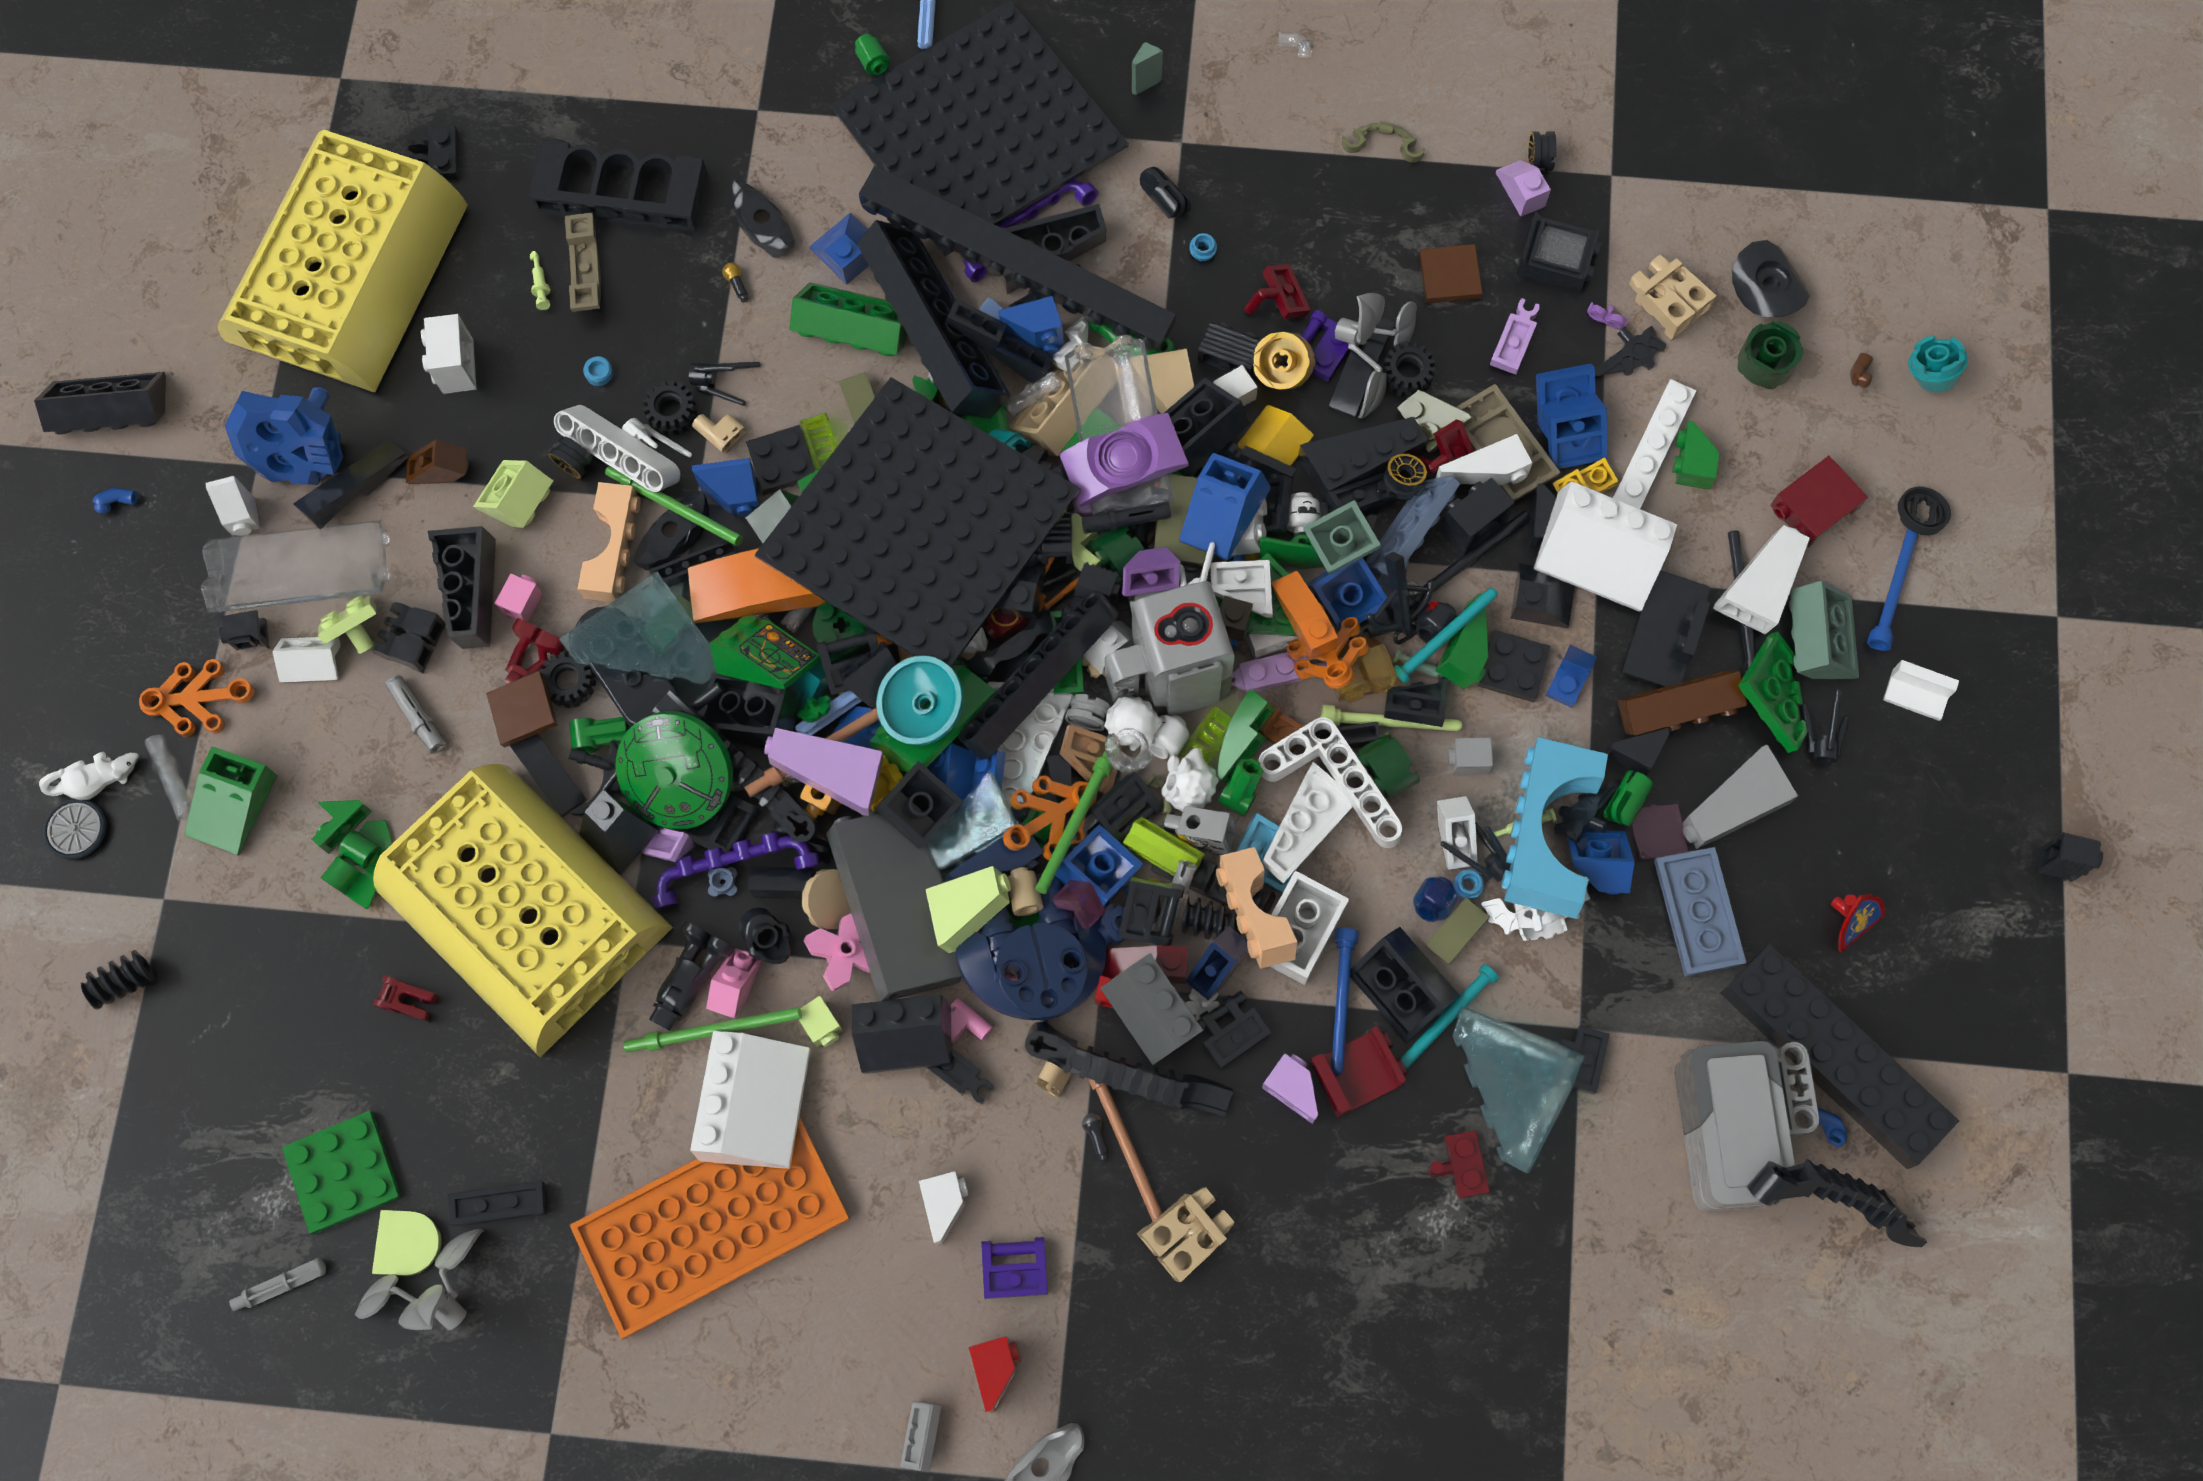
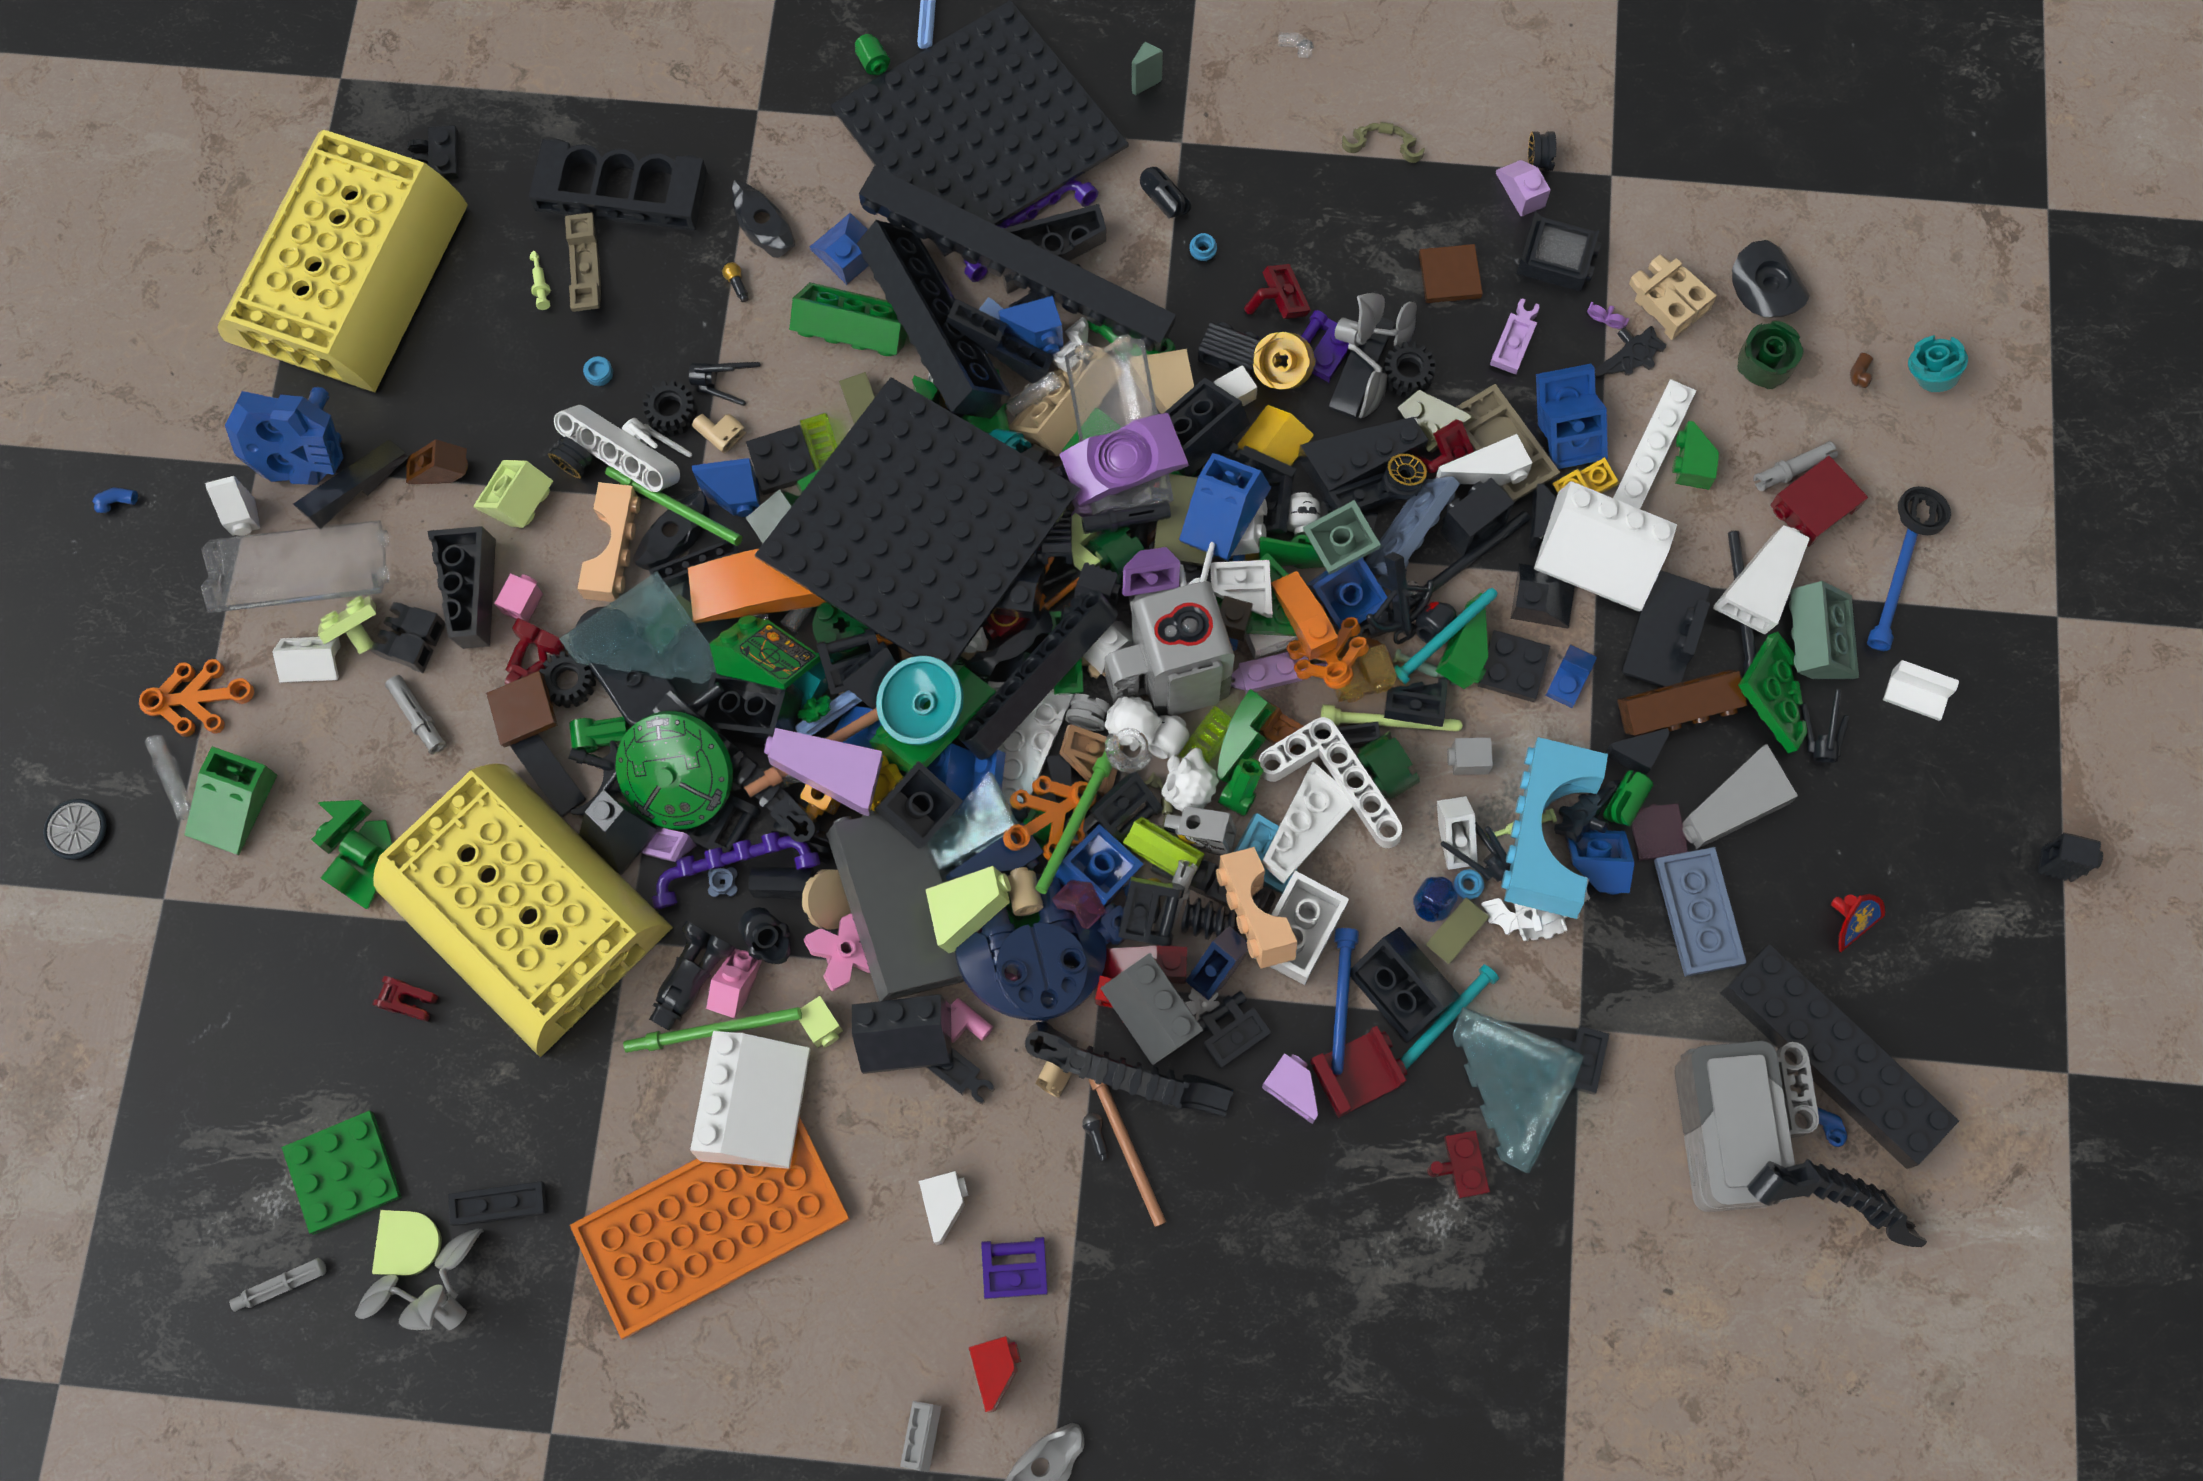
black slope [34,372,166,435] -> none
white animal [39,752,139,800] -> none
black piece [81,950,155,1010] -> none
black window [219,610,269,650] -> none
white brick [421,314,477,394] -> none
tan hips [1137,1187,1235,1282] -> none
none -> light grey pin [1753,441,1838,491]

